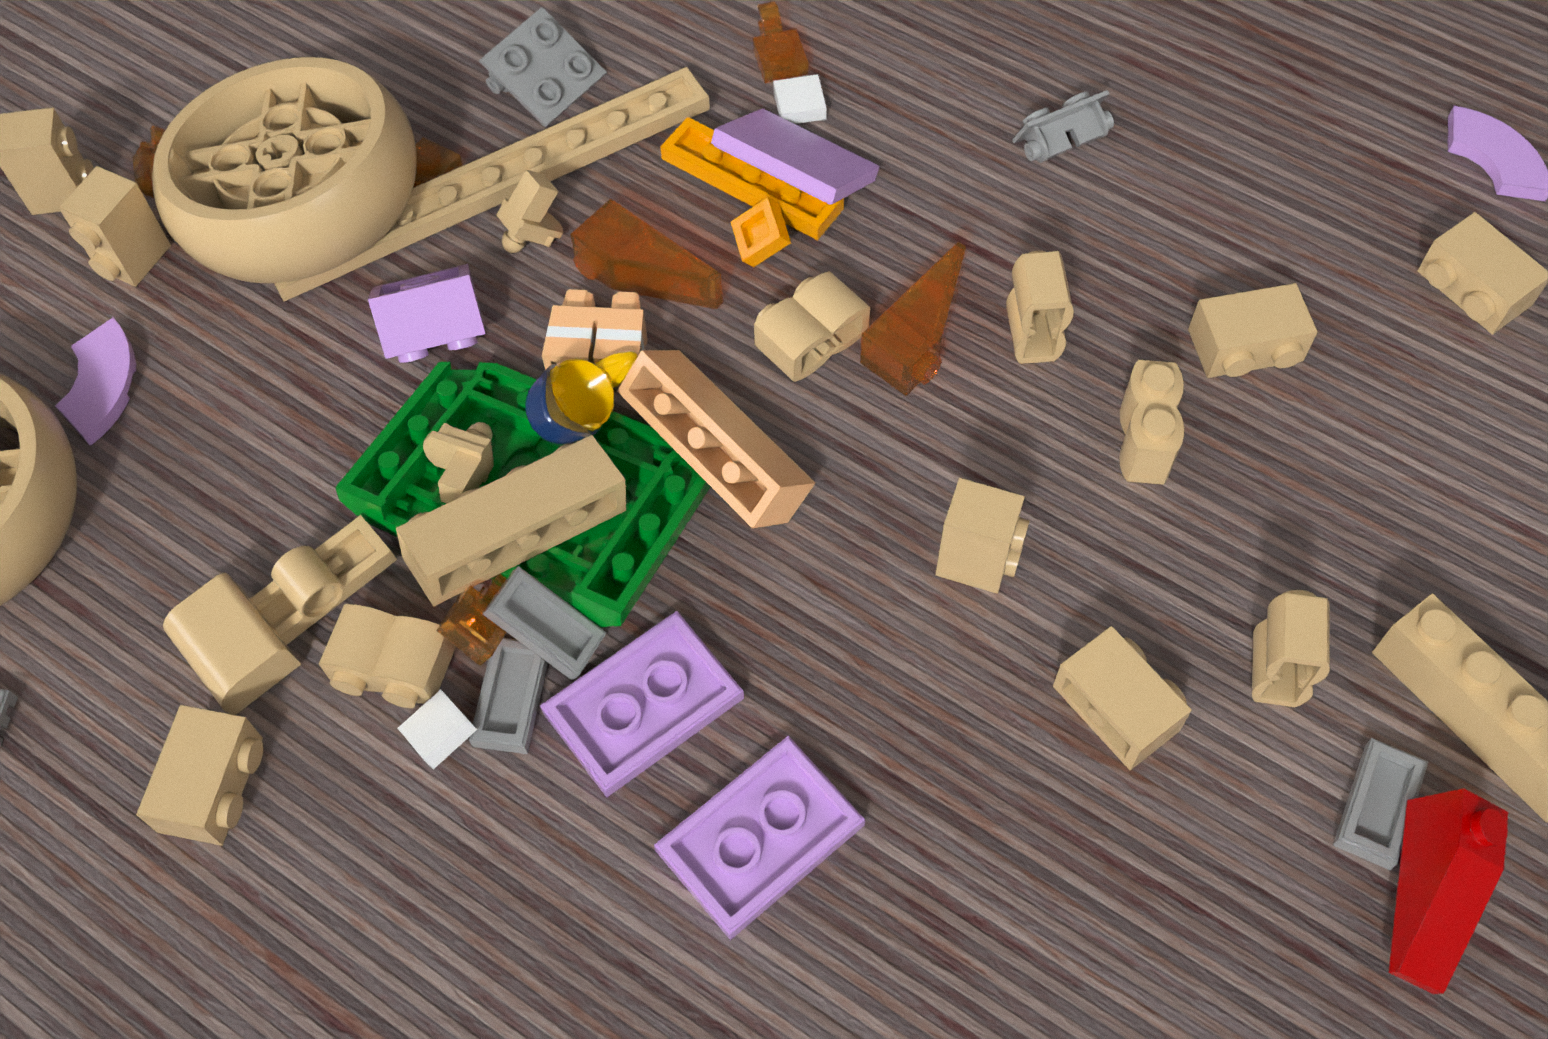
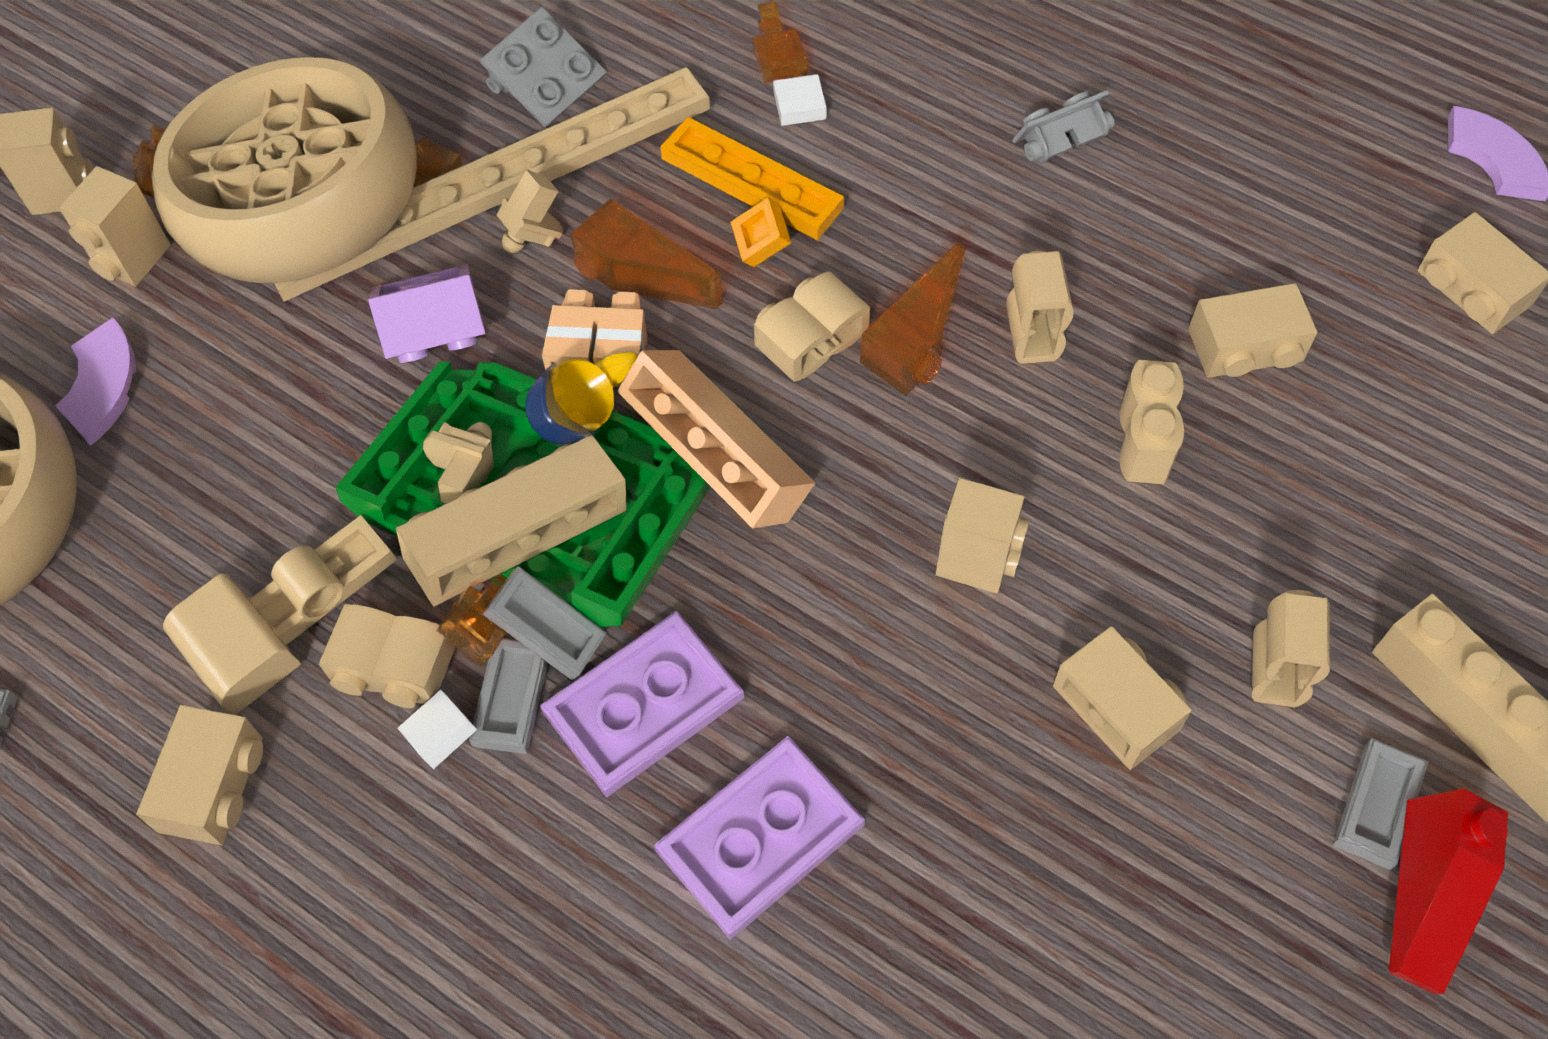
lavender tile [711,108,880,205] -> none

